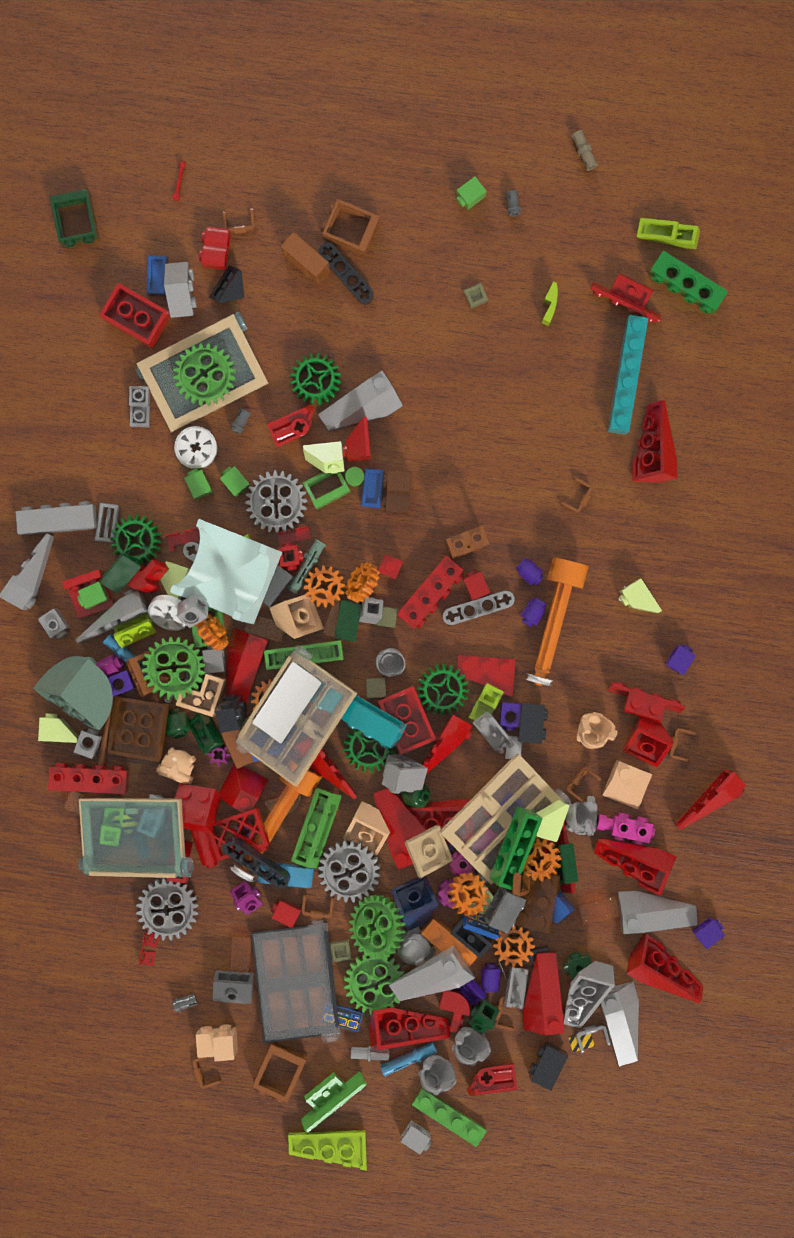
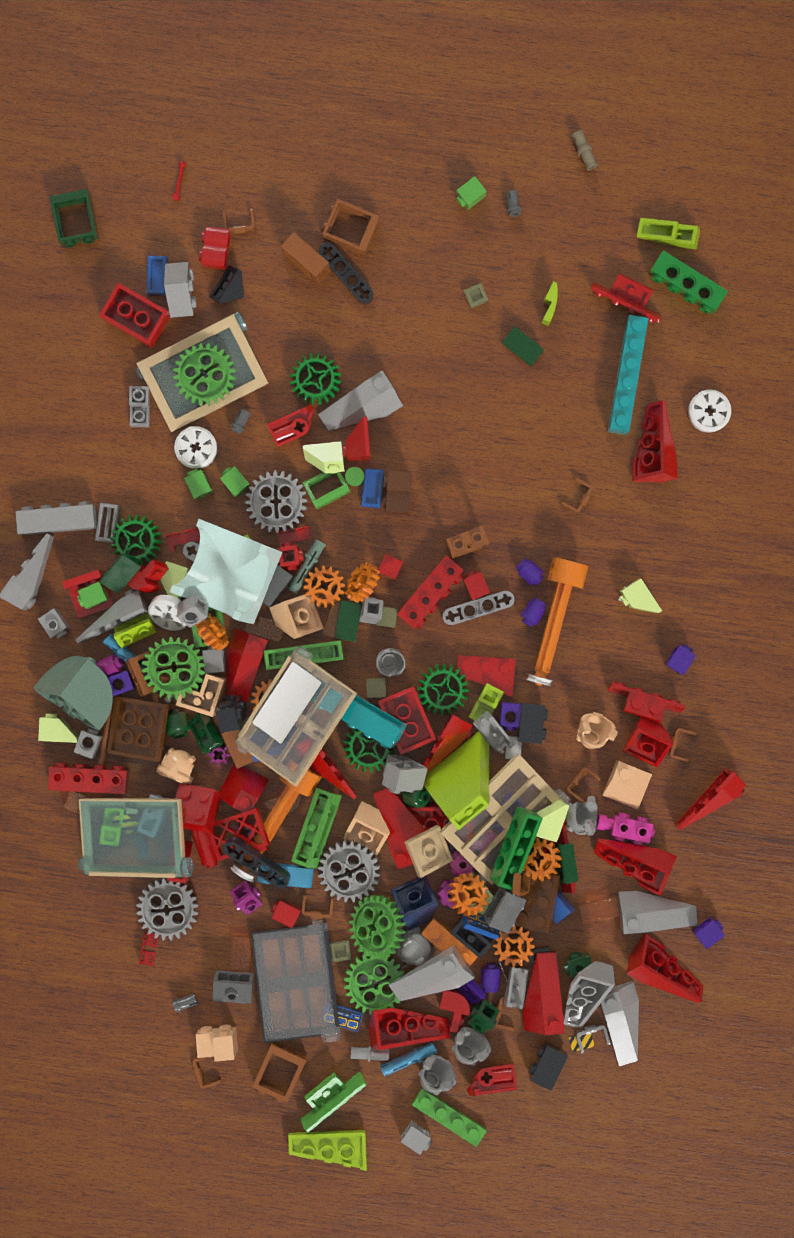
none -> lime slope [424,731,489,830]
none -> dark green slope [502,326,544,367]
none -> white wheel [688,390,731,433]

